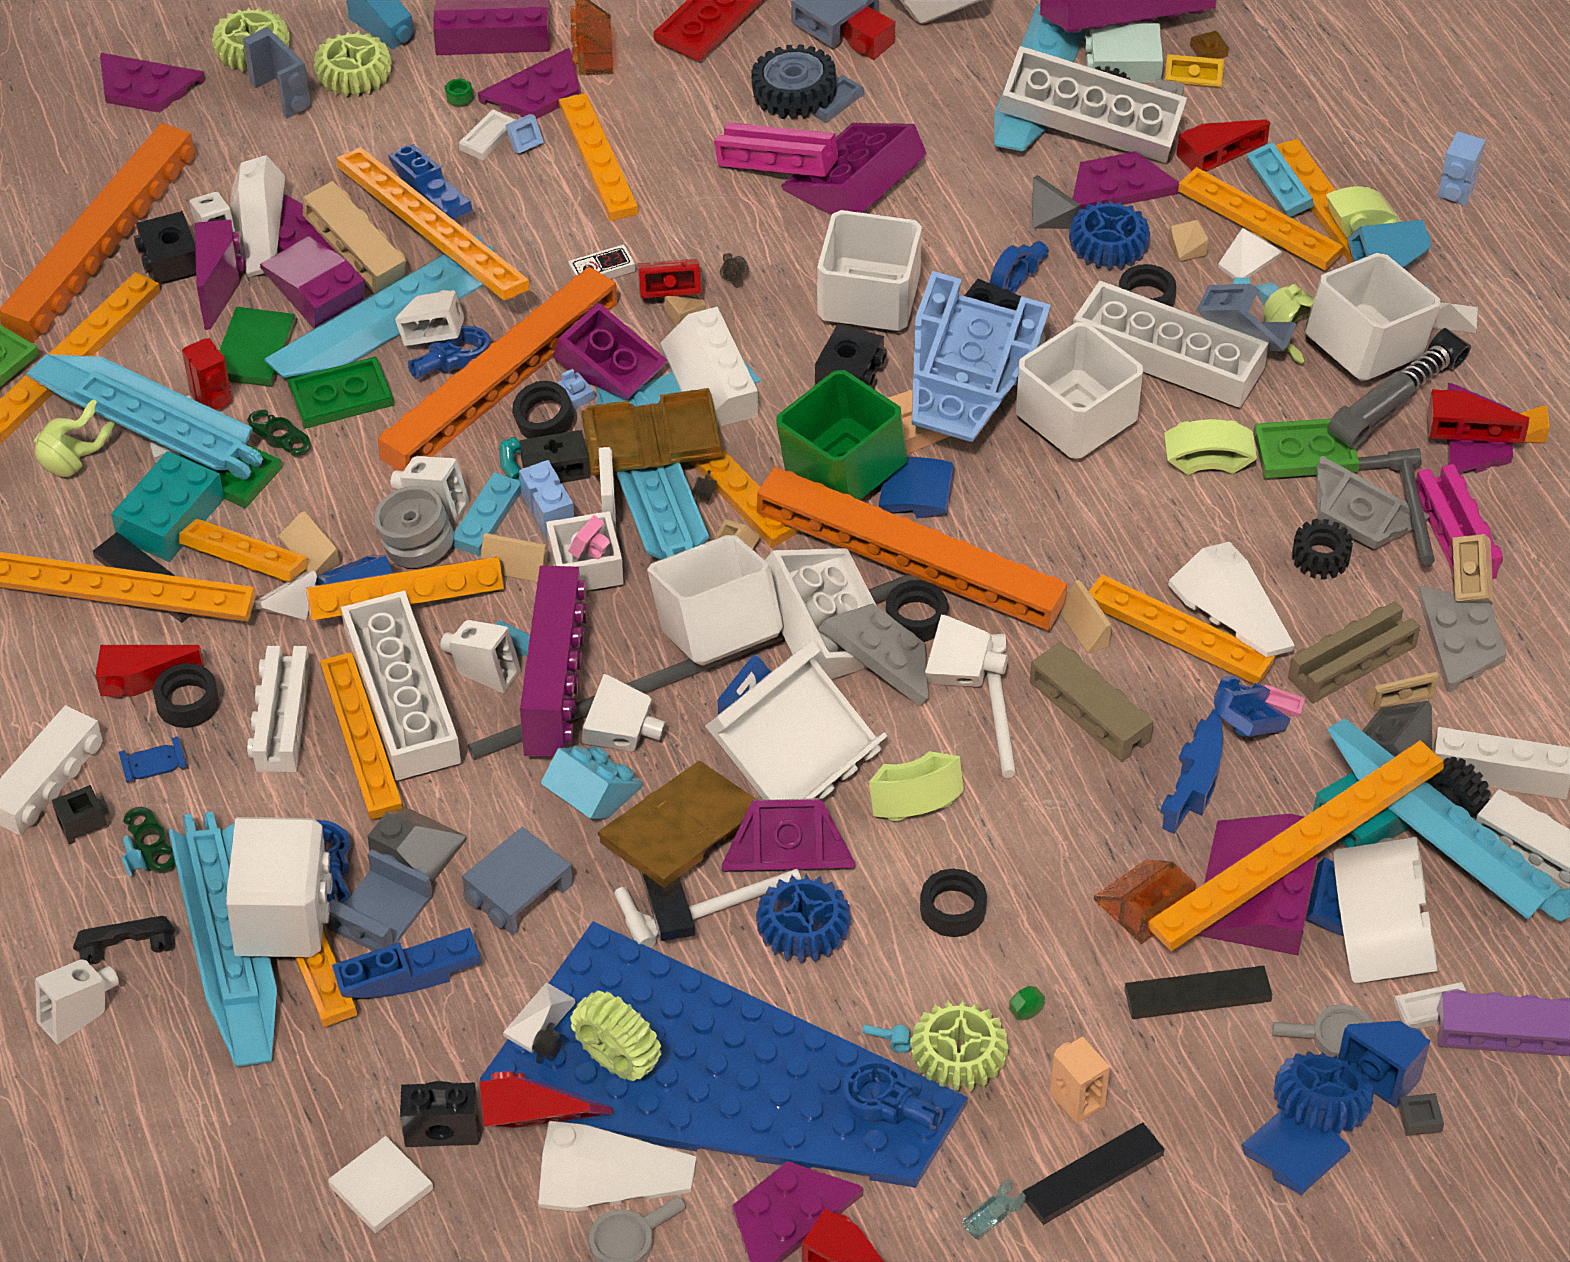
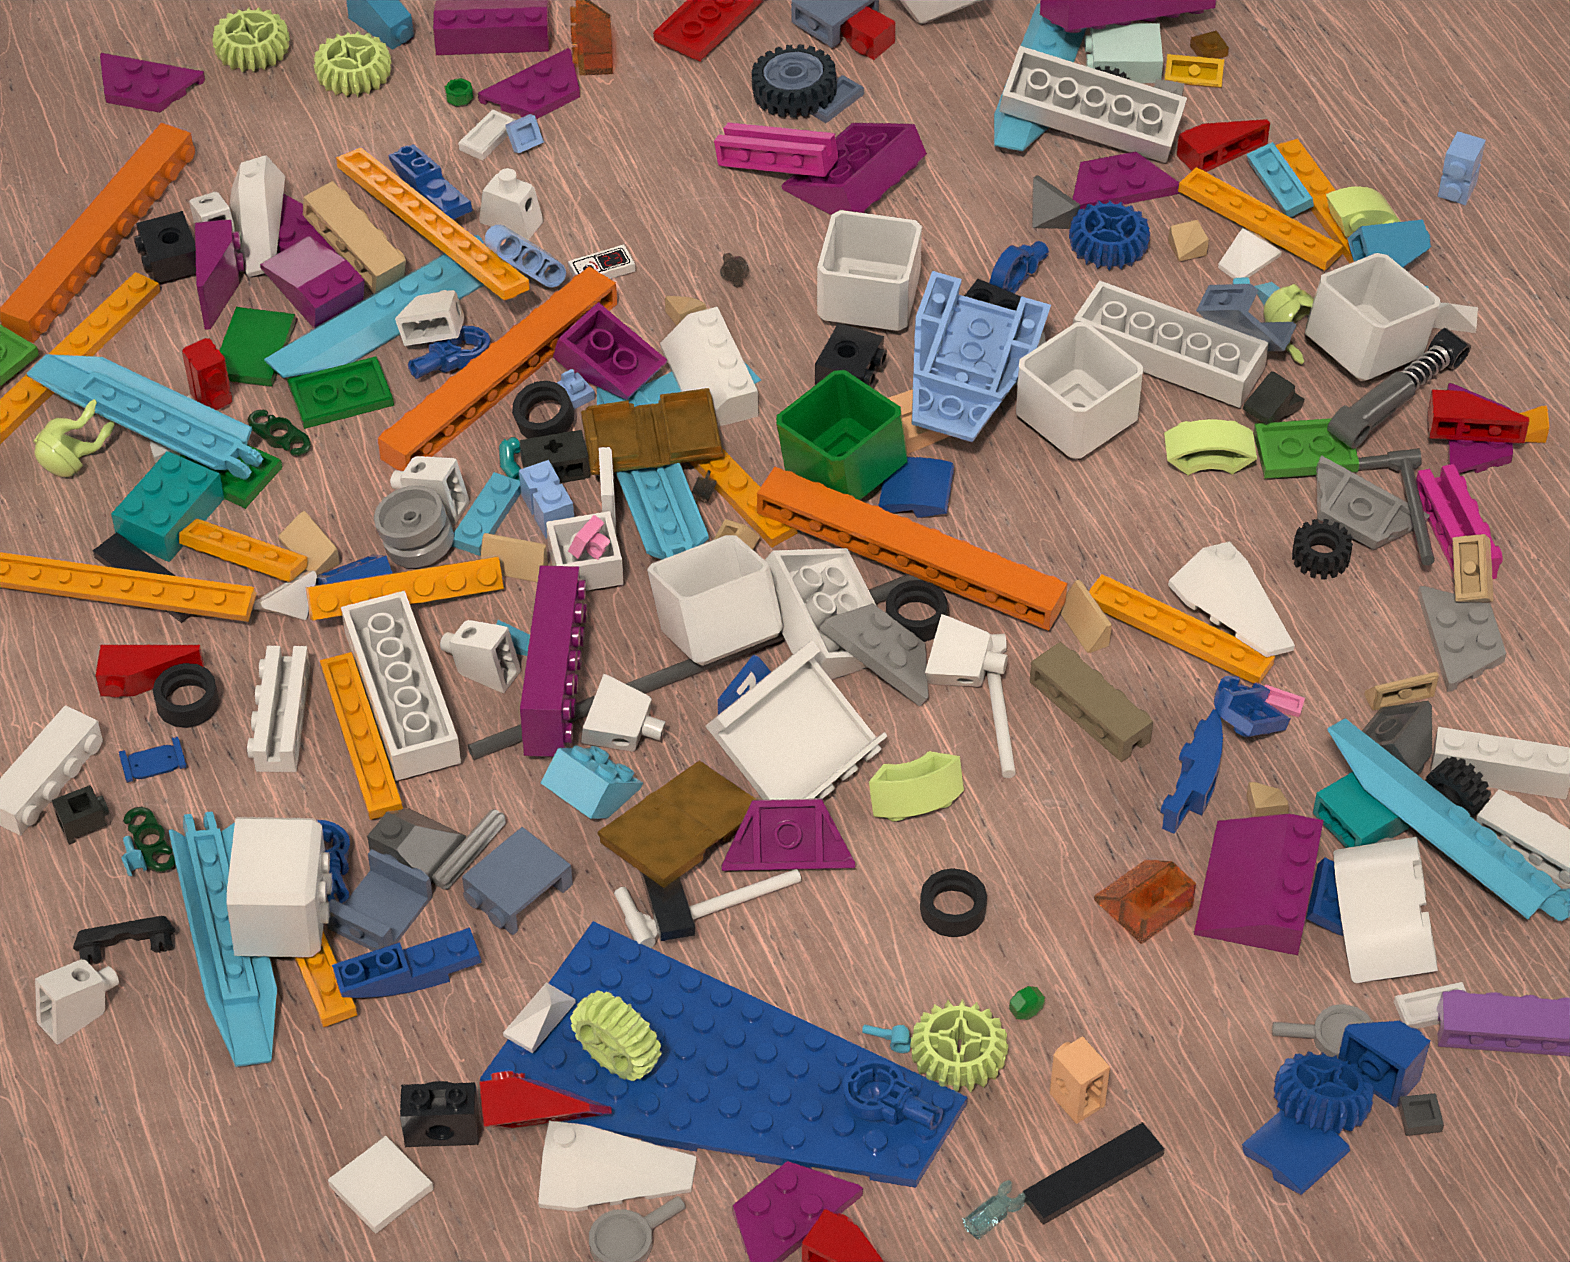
sand blue panel [243,27,311,118] -> none
clear smoke plate [532,1022,563,1064] -> none
light orange plate [559,93,638,221] -> none
red brick [637,258,701,298] -> none
blue gear [756,873,851,963] -> none
black tyre [1119,264,1177,307] -> none
pearl dark grey tile [1124,965,1273,1019] -> none
light orange plate [1148,740,1444,951] -> none
dark tan brick [1288,601,1420,704] -> none
none -> light grey axle [433,809,506,890]
none -> white torso [479,168,543,240]
none -> light blue beam [485,224,566,287]
none -> pearl dark grey slope [1242,371,1305,425]
none -> tan slope [1246,782,1289,817]

